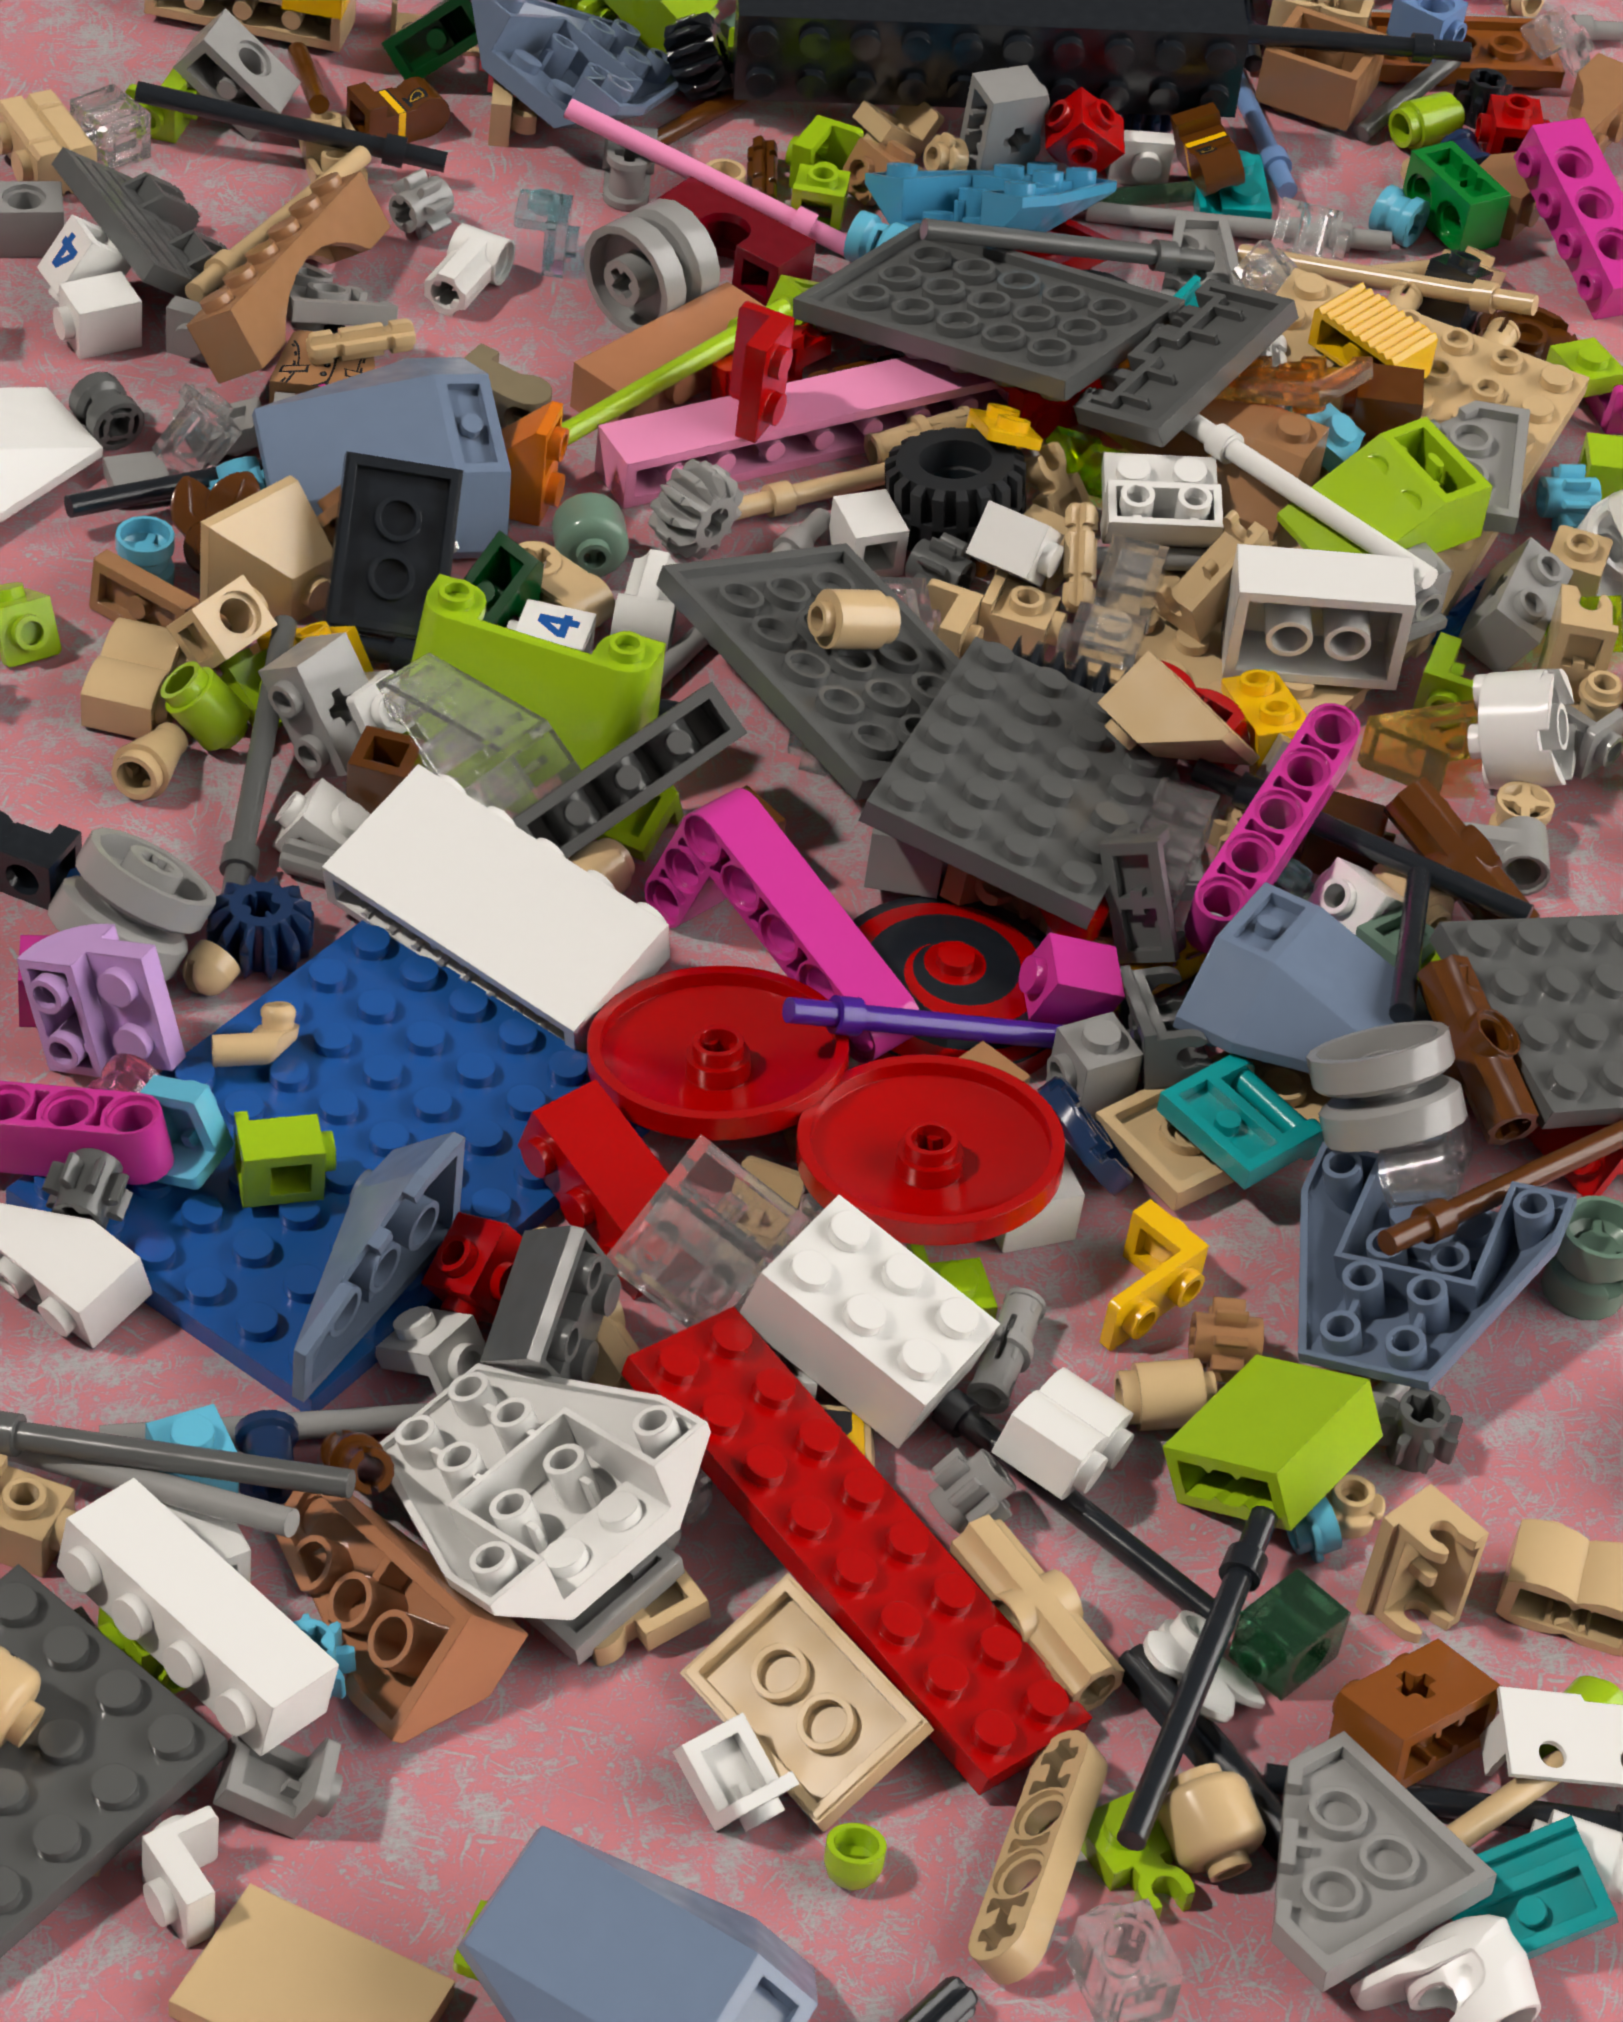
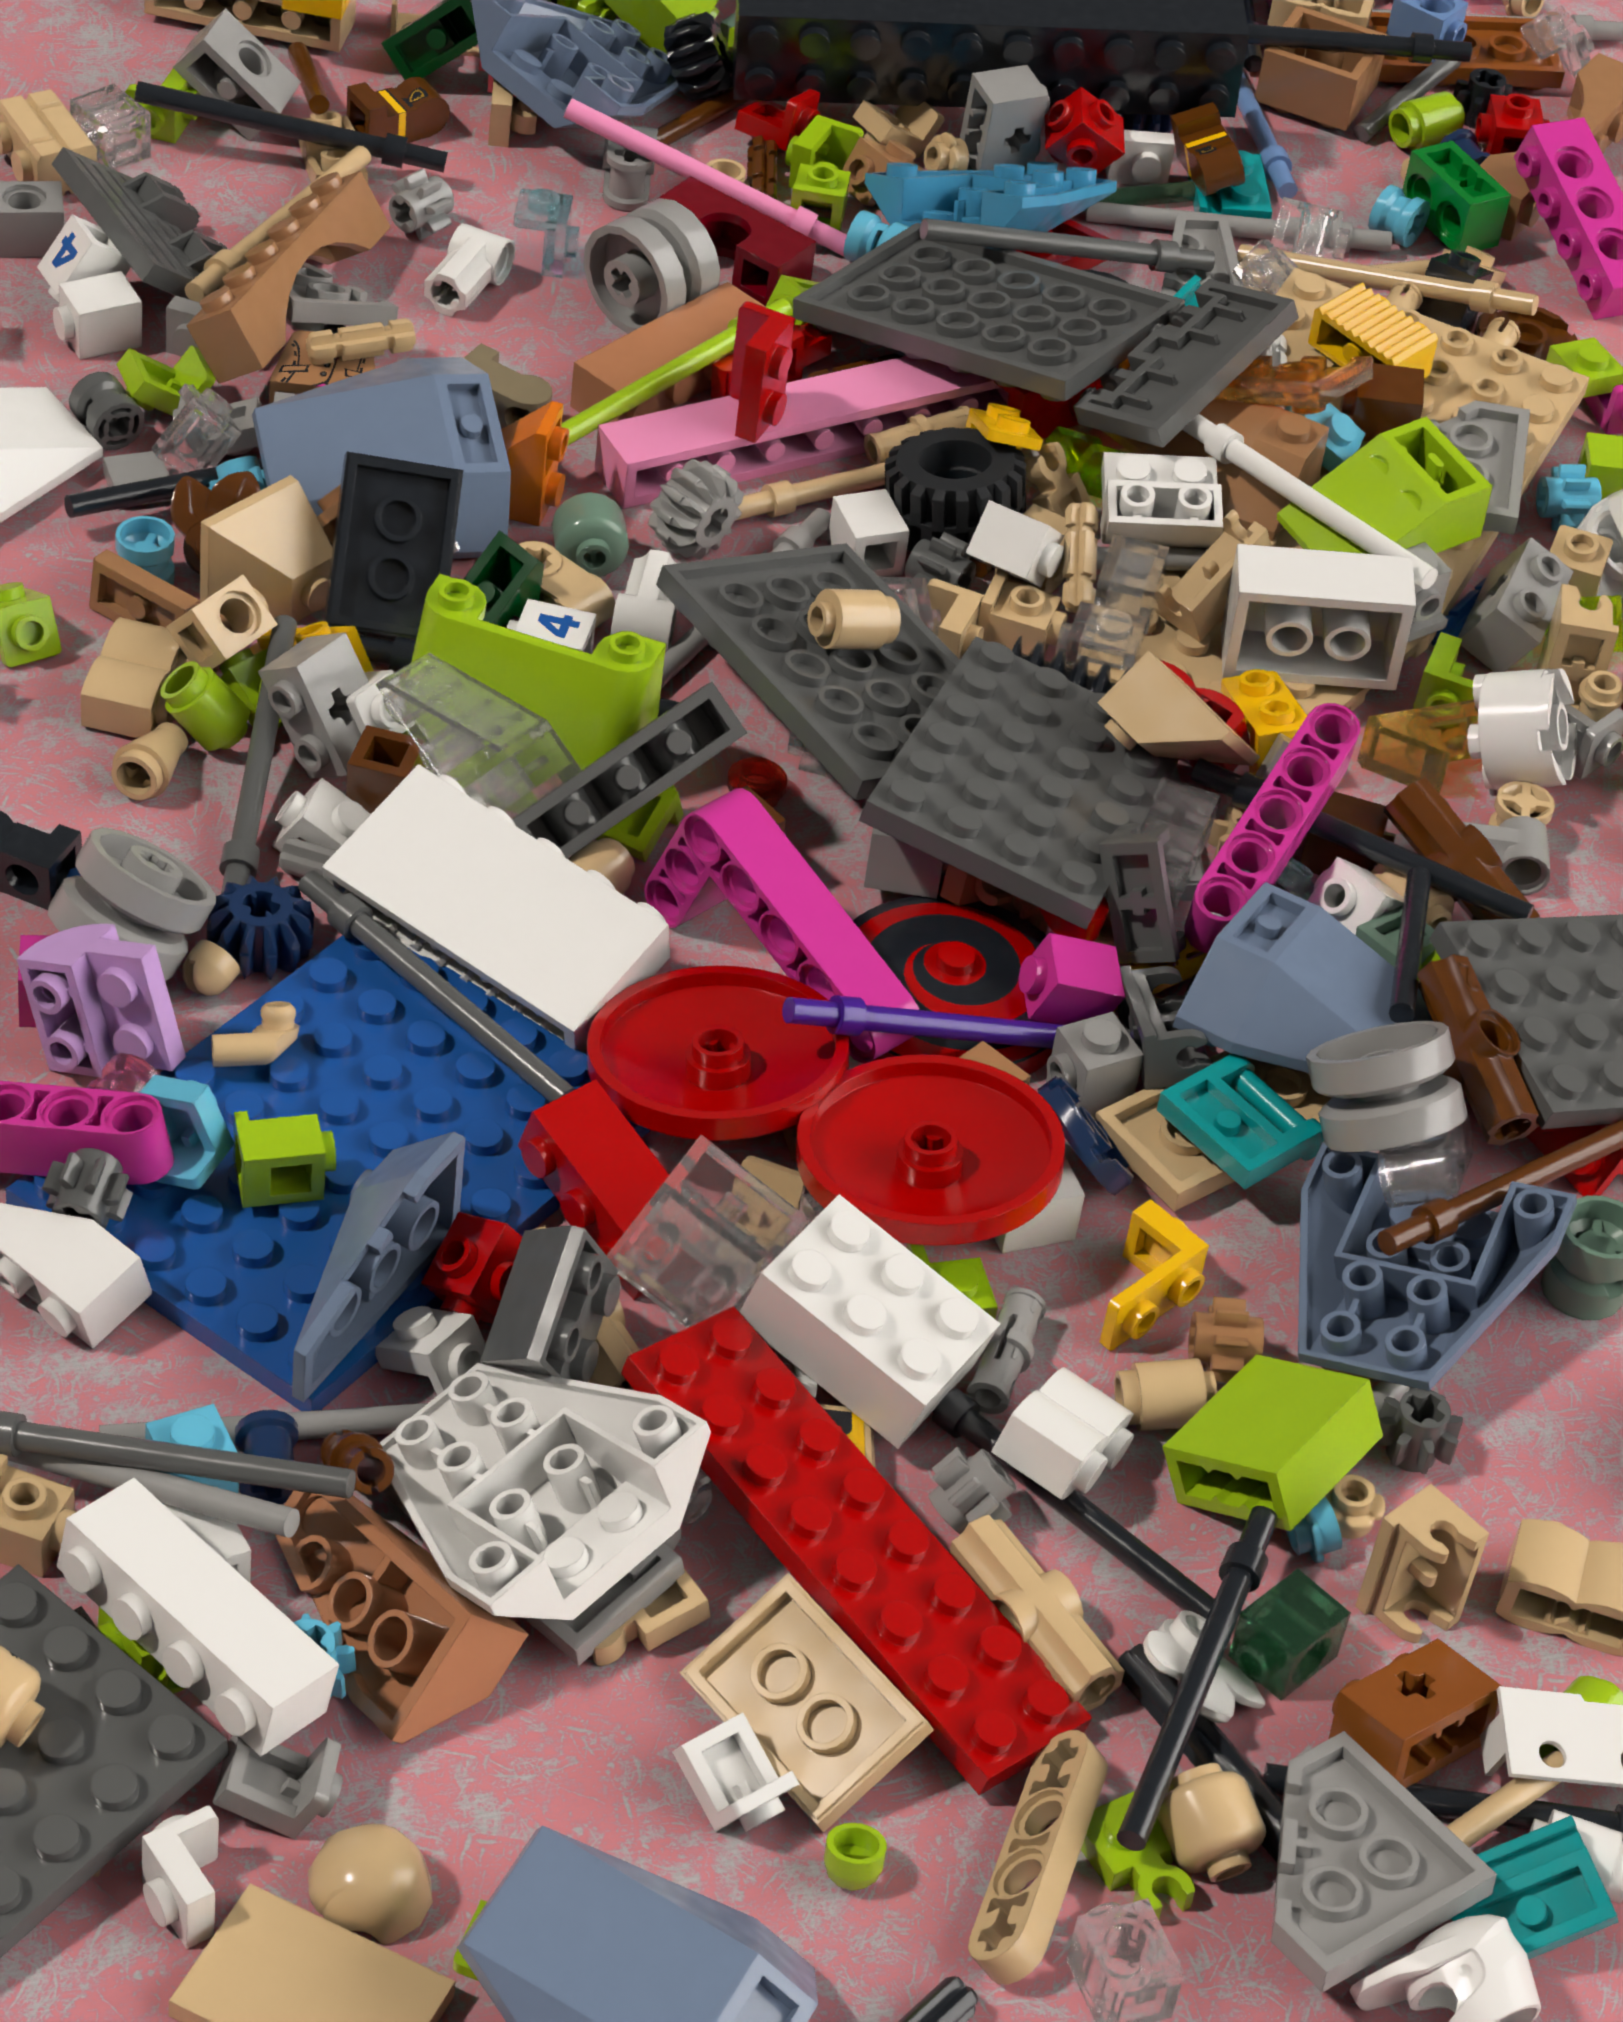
none -> lime bracket [116,345,216,416]
none -> dark grey bar [298,870,575,1102]
none -> tan hair [308,1823,433,1945]
none -> clear red plate [727,757,788,807]
none -> red bracket [735,89,820,151]

